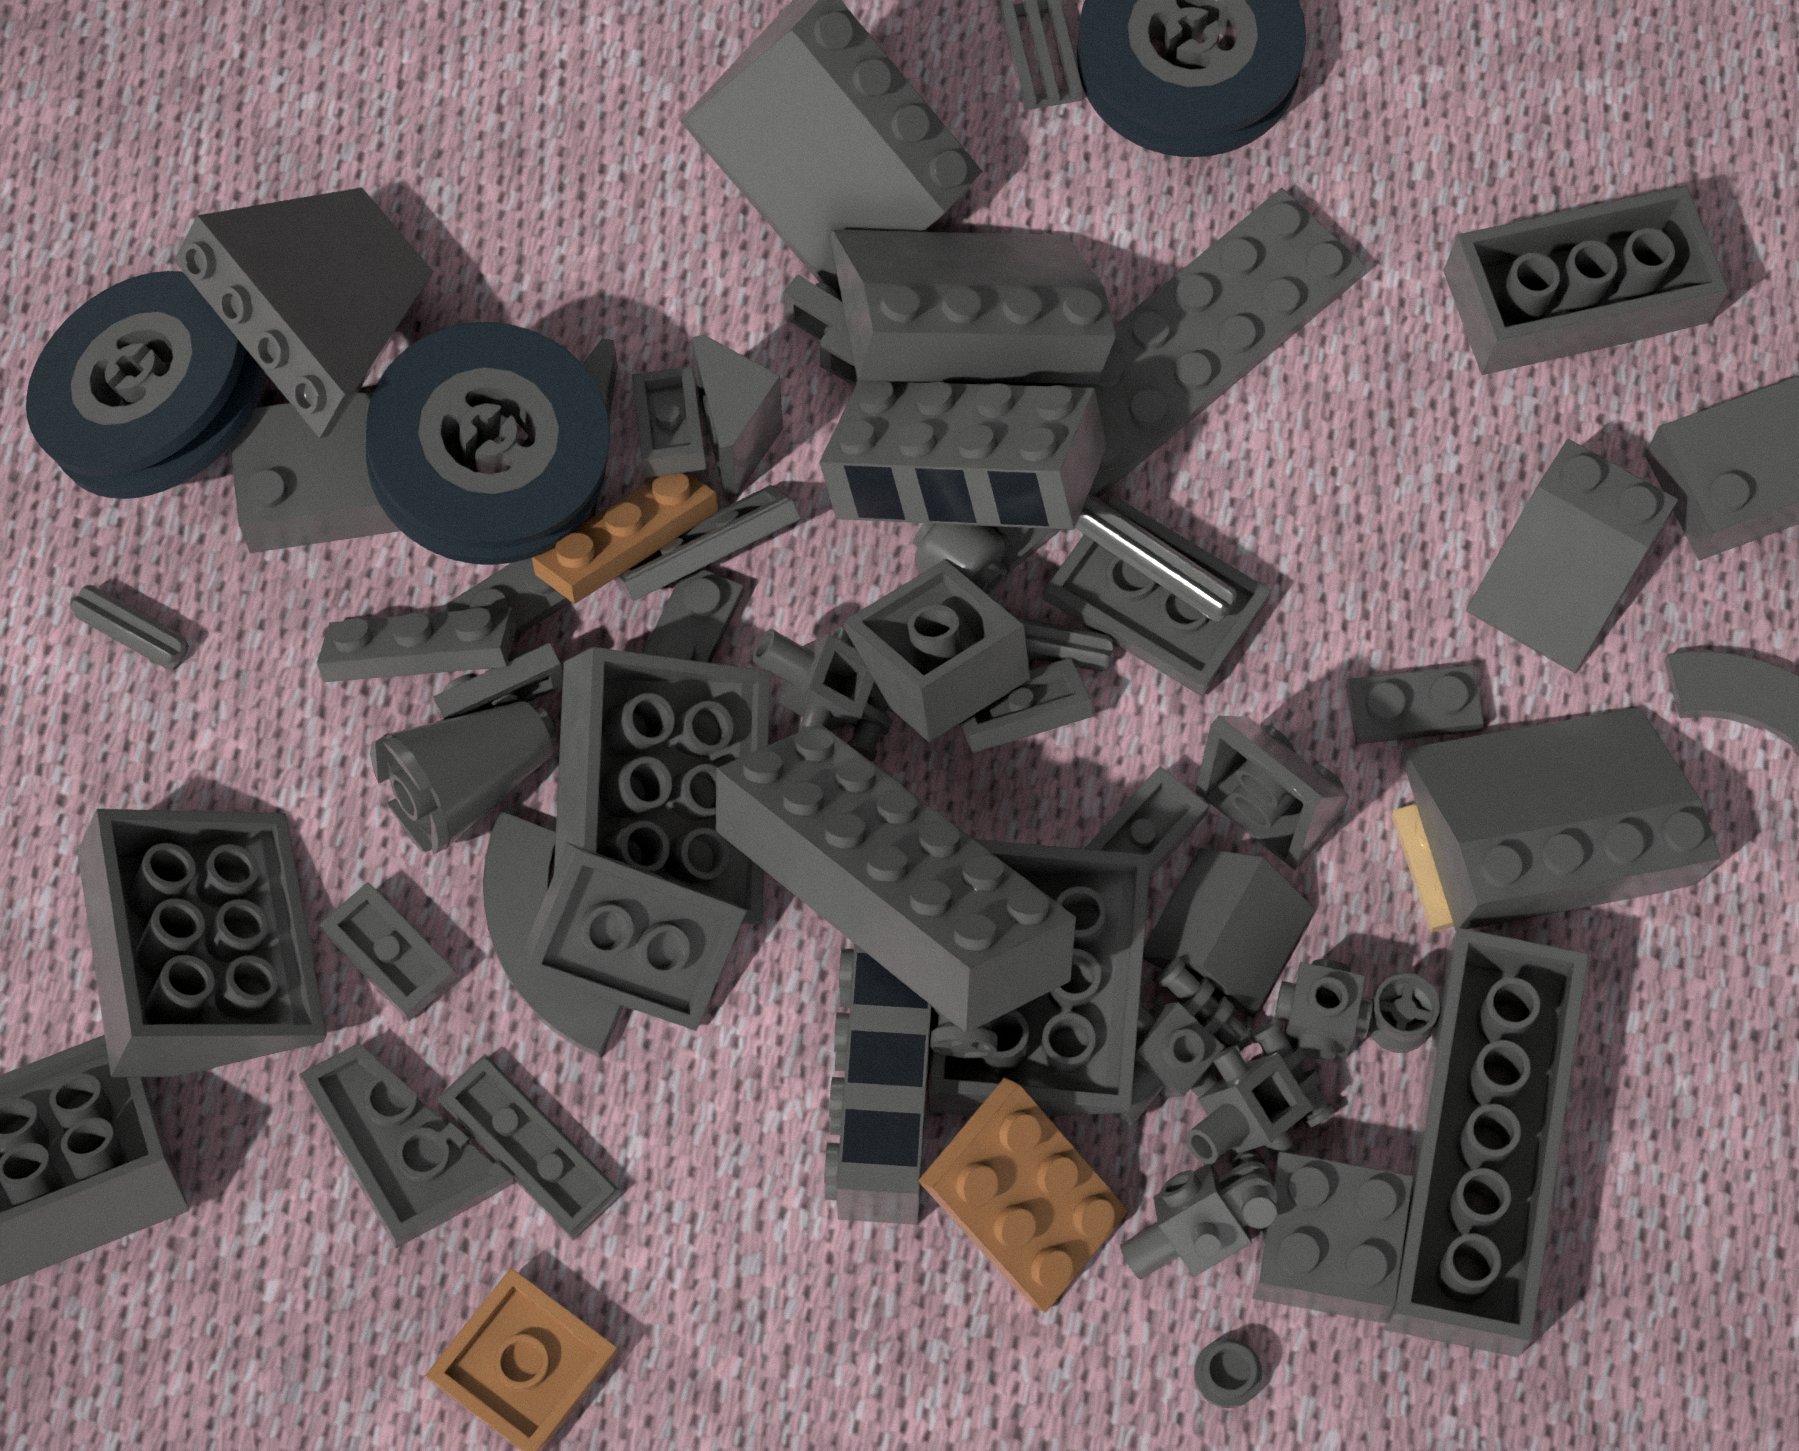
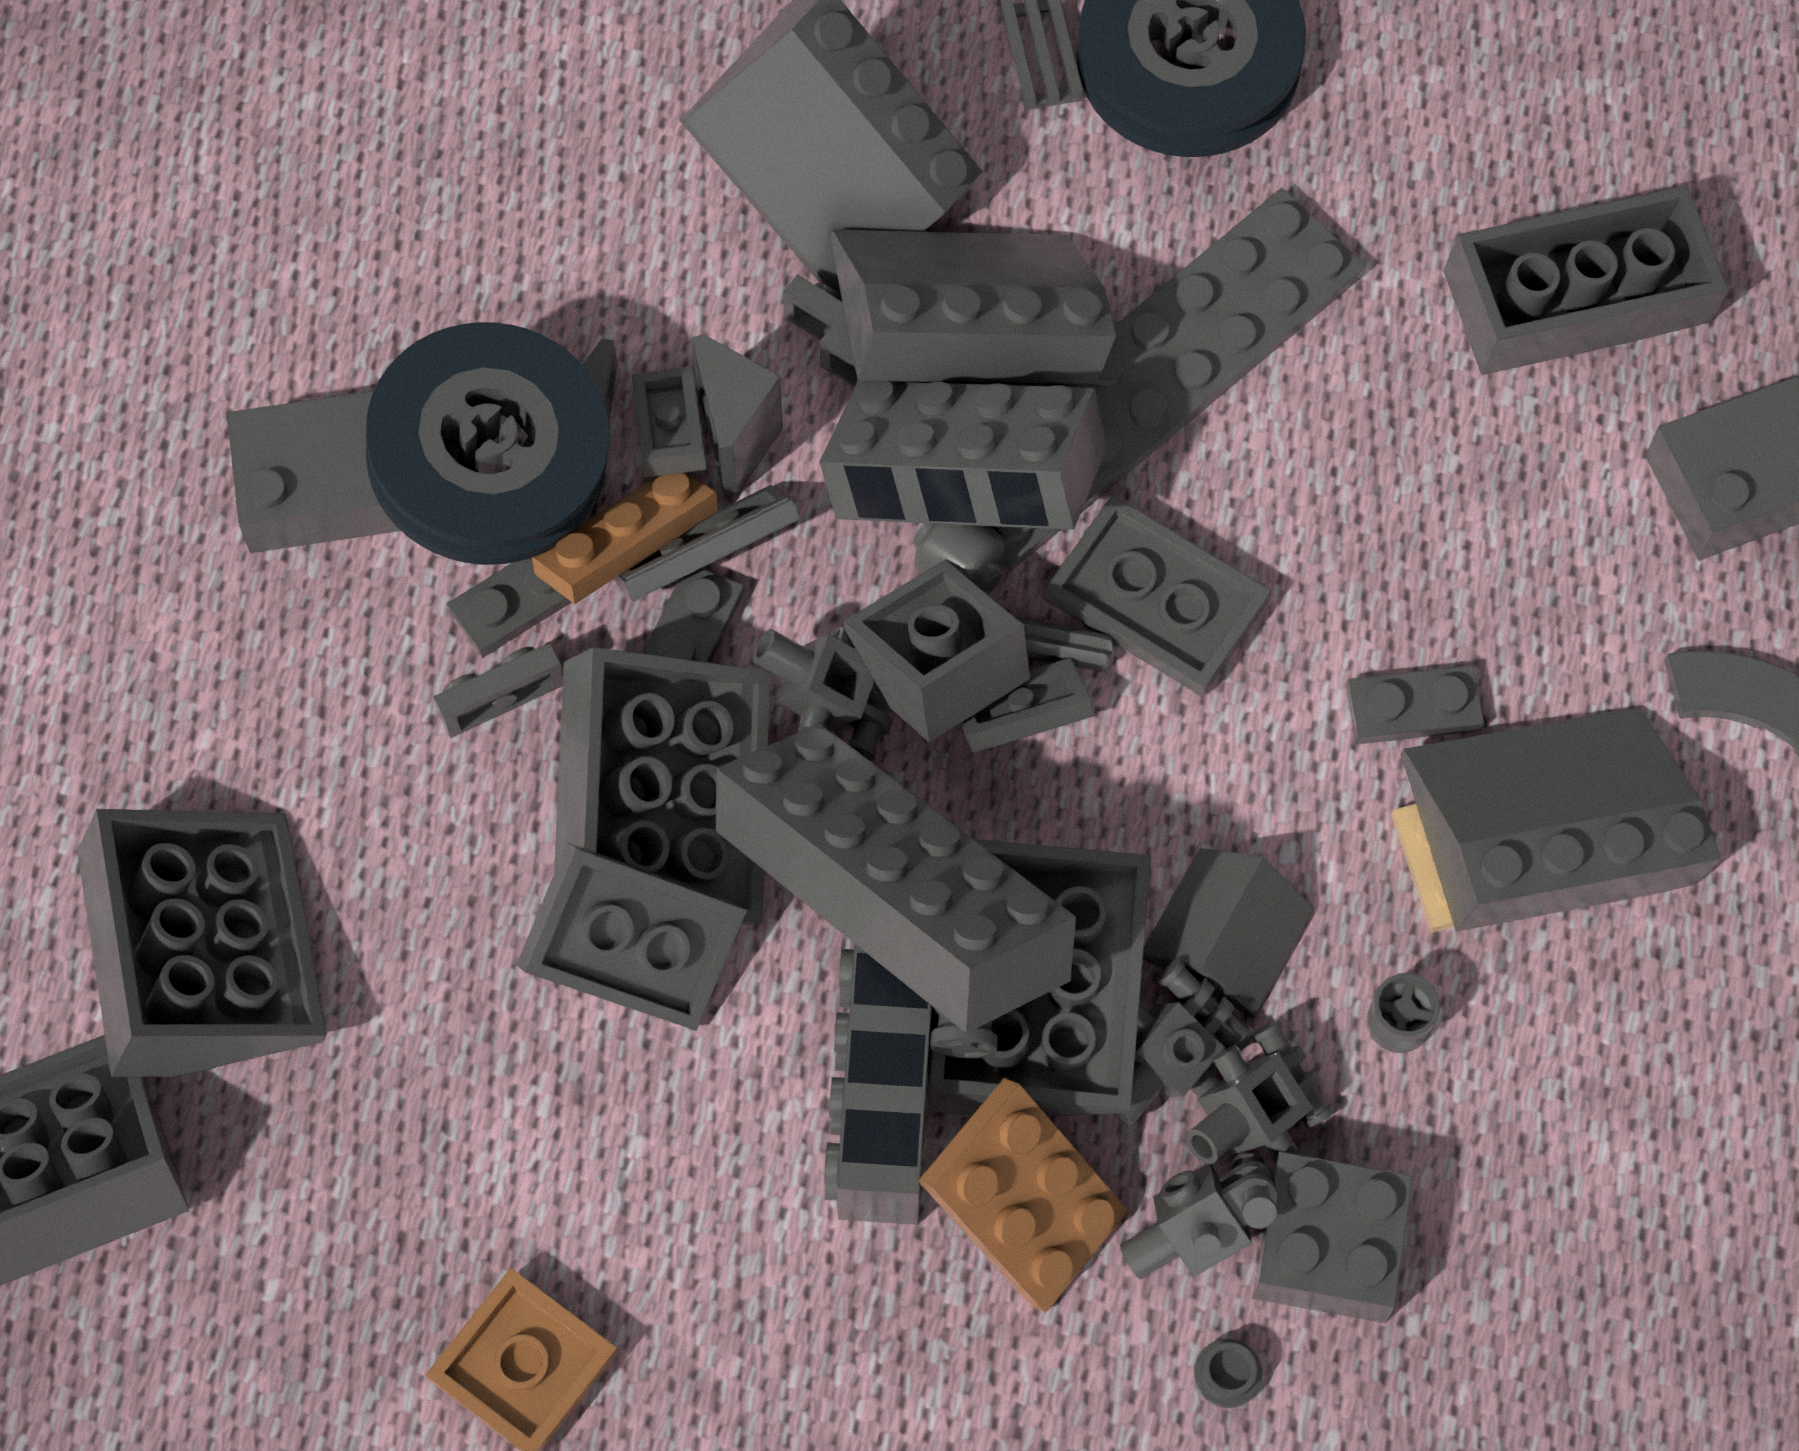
black wheel [26,271,265,499] -> none
dark grey axle [71,585,189,669] -> none
dark grey slope [174,187,433,439] -> none
dark grey wing [299,1043,514,1248] -> none
dark grey plate [317,607,517,682] -> none
dark grey plate [319,882,458,1022] -> none
dark grey cone [370,701,557,854] -> none
dark grey tile [436,1054,622,1241] -> none
dark grey tile [483,811,624,1059] -> none
dark grey axle [1075,493,1237,622] -> none
dark grey plate [1084,766,1210,878] -> none
dark grey slope [1195,715,1349,870] -> none
dark grey brick [1274,959,1373,1060] -> none
dark grey brick [1385,928,1589,1358] -> none
dark grey slope [1466,438,1678,673] -> none

